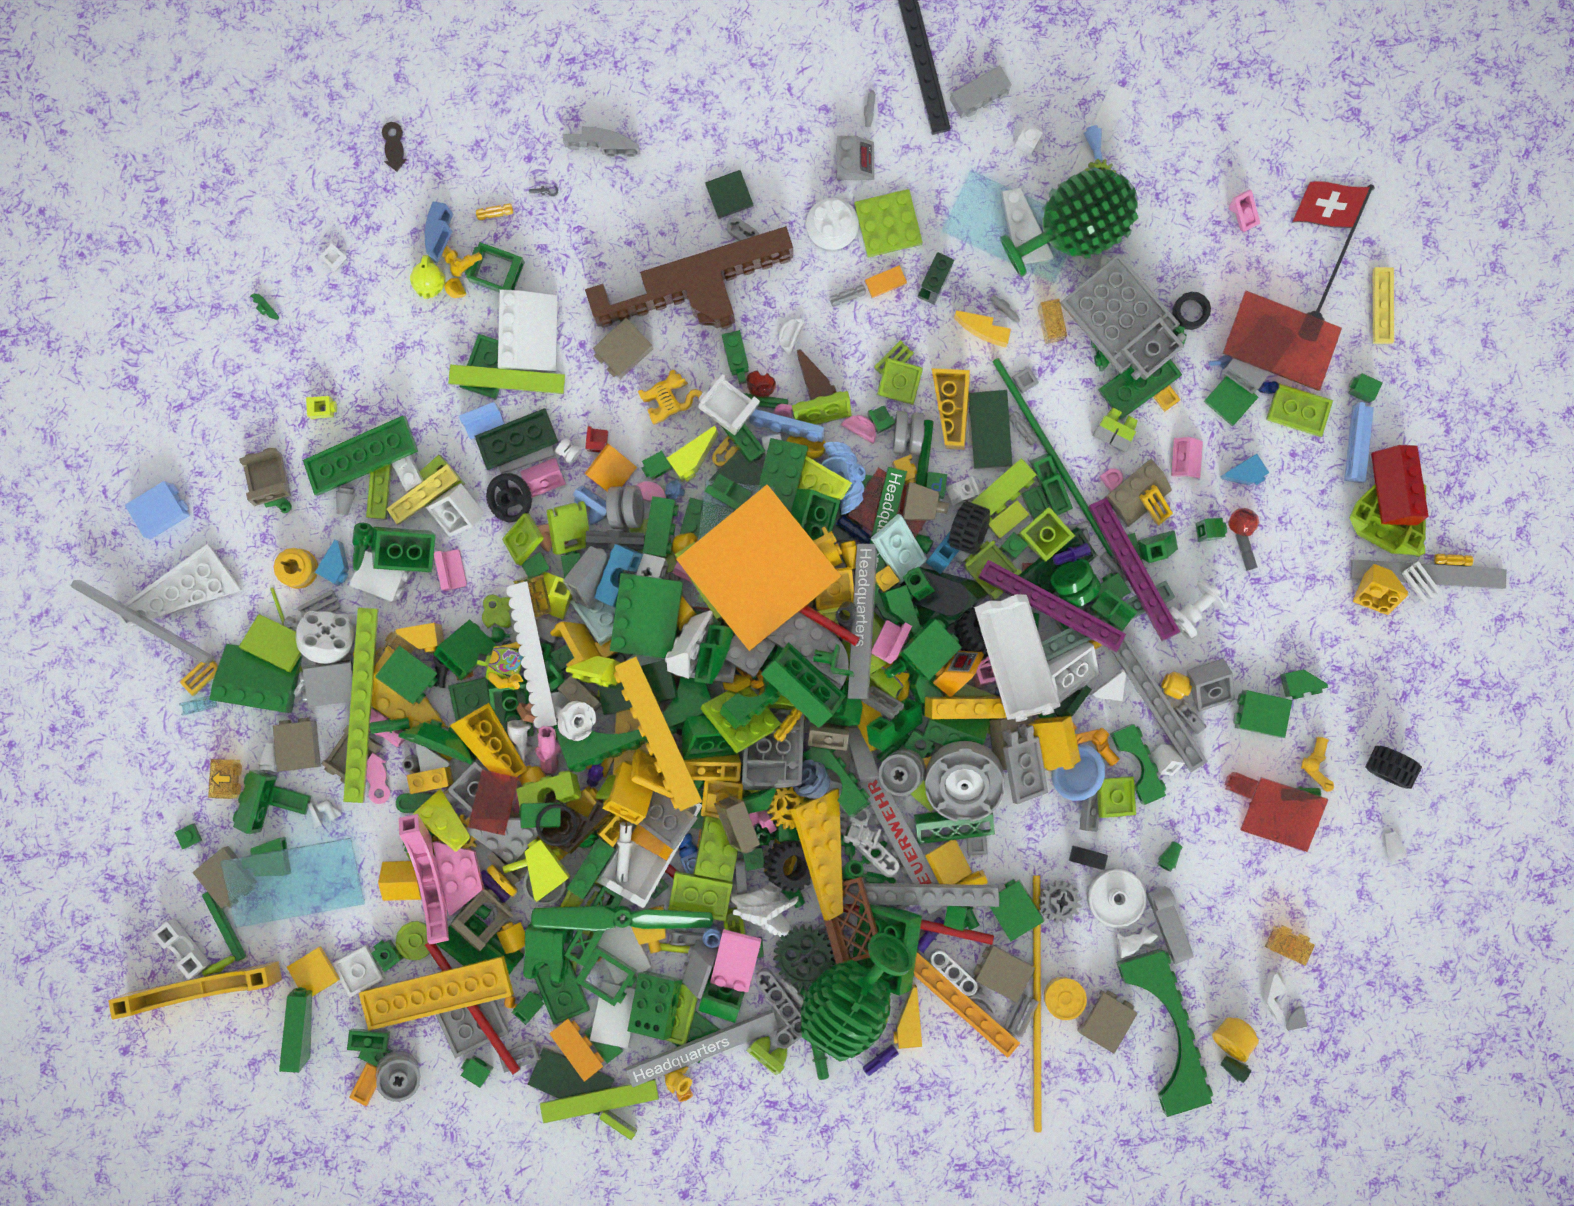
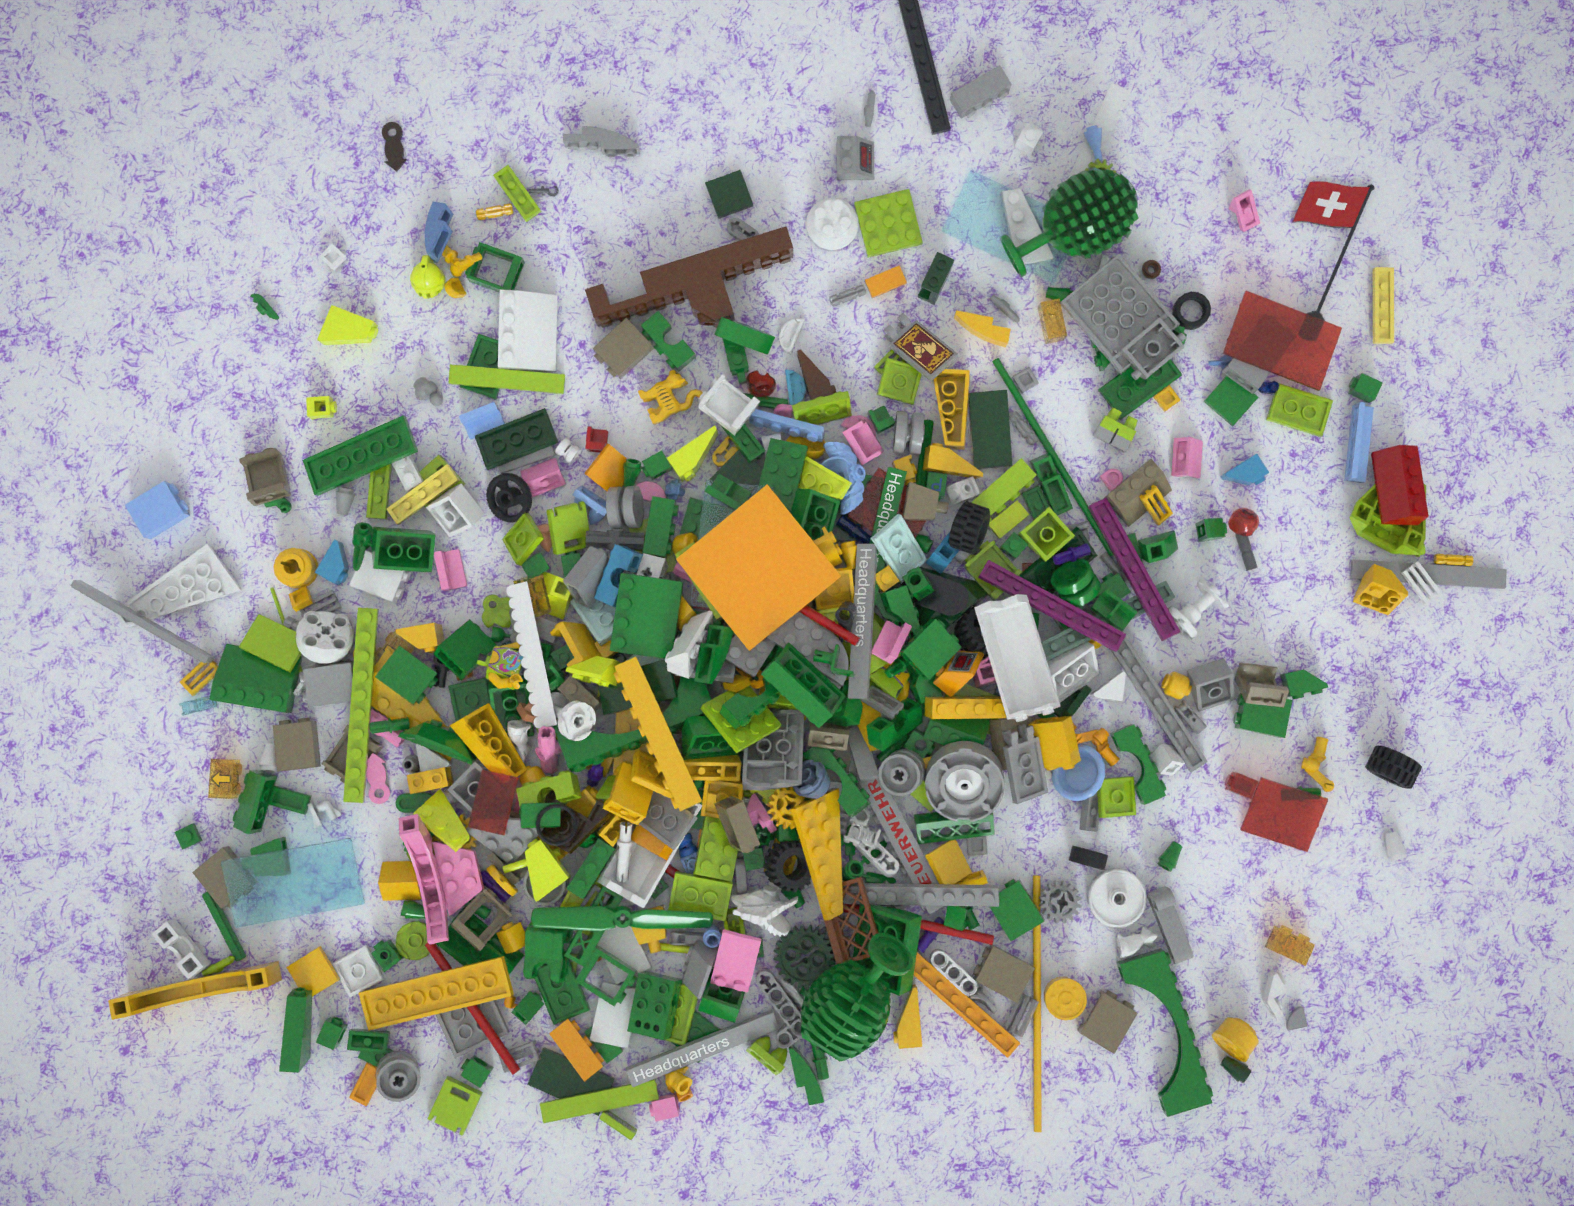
green slope [741,788,776,814] -> none
yellow axle [774,707,802,742] -> none
dark purple axle [863,1044,899,1076] -> none
none -> yellow tile [288,586,313,612]
none -> green brick [316,1017,348,1050]
none -> neon yellow slope [317,305,378,345]
none -> green cone [400,899,425,919]
none -> light grey animal [413,377,443,406]
none -> lime container [428,1076,483,1136]
none -> lime plate [493,165,541,222]
none -> green cone [623,459,642,487]
none -> green arch [641,311,696,372]
none -> bright pink brick [649,1093,680,1121]
none -> green slope [714,317,775,355]
none -> medium azure tile [785,370,806,405]
none -> green slope [789,1044,824,1105]
none -> bright pink panel [842,418,884,465]
none -> tile [884,313,958,381]
none -> yellow slope [923,443,983,479]
none -> green cone [1046,287,1073,304]
none -> reddish brown plate [1142,260,1161,279]
none -> dark tan panel [1235,663,1289,707]

